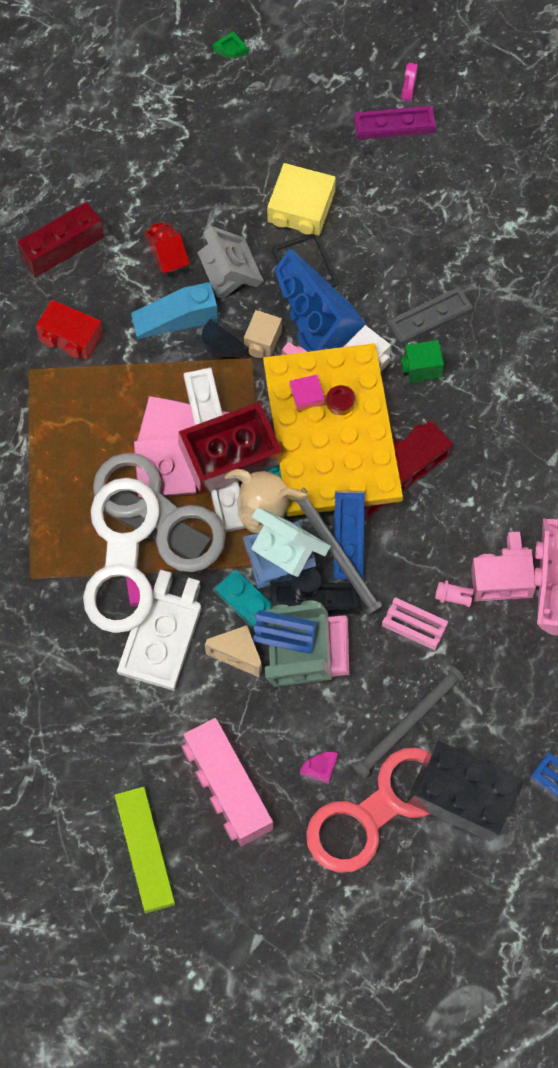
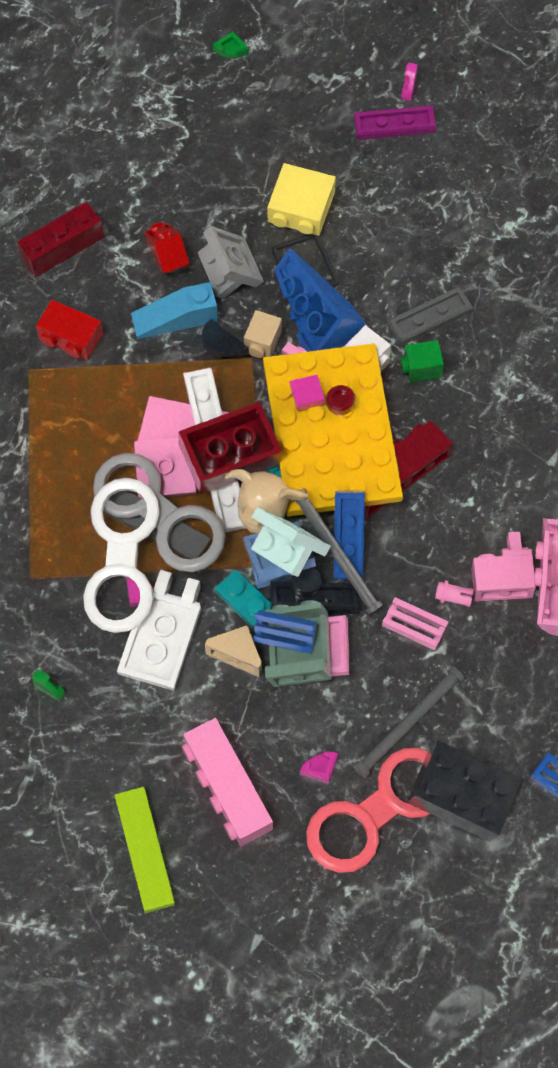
none -> green tile [32,669,66,702]

